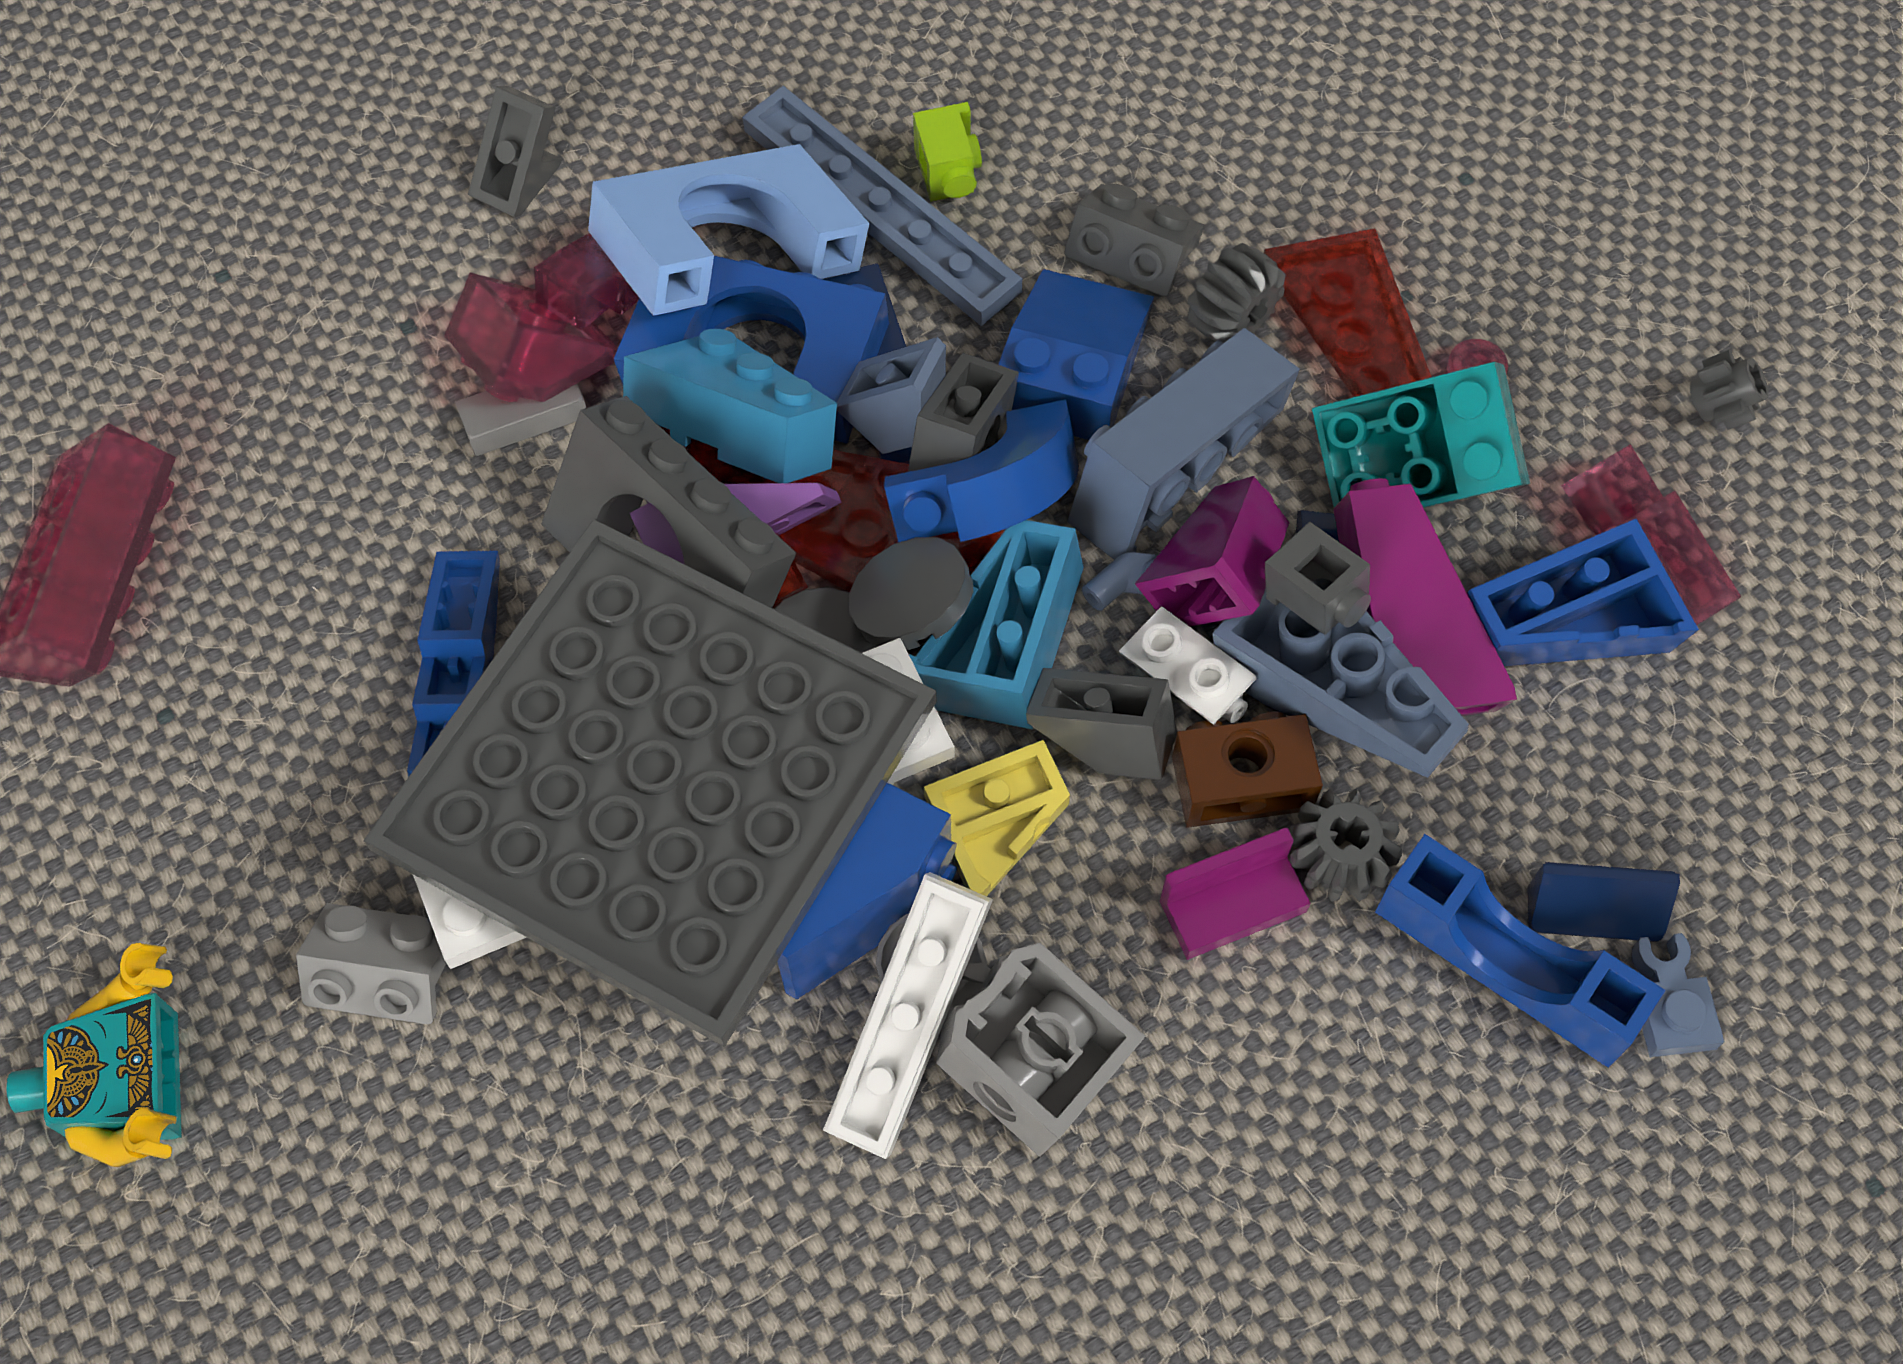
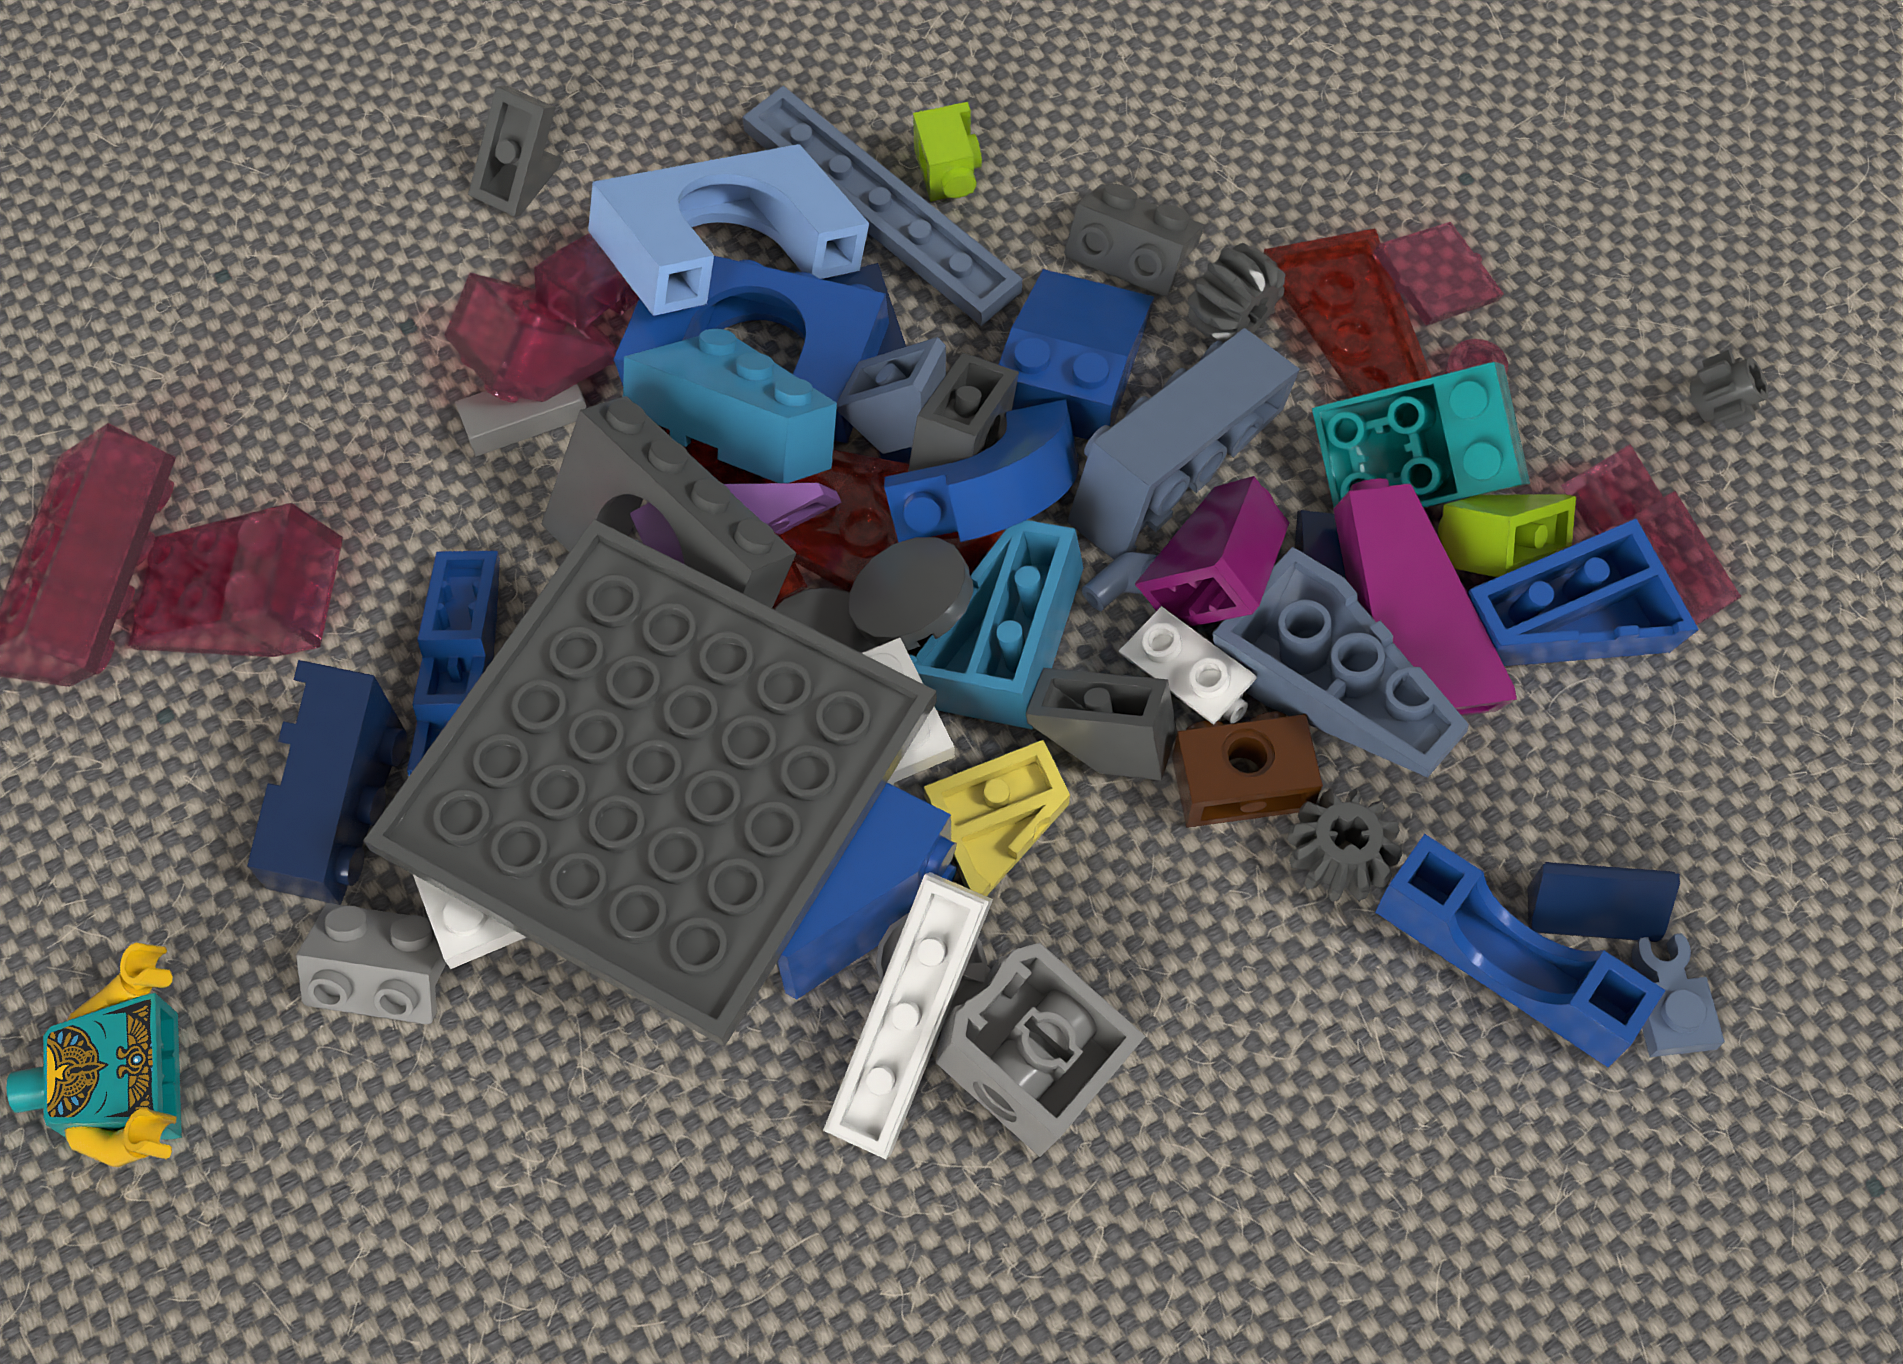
magenta panel [1160,828,1311,960] -> none
dark grey brick [1265,522,1371,635] -> none
none -> clear pink slope [128,503,343,657]
none -> dark blue wedge [247,660,407,905]
none -> clear pink piece [1373,222,1504,326]
none -> lime slope [1438,494,1576,577]

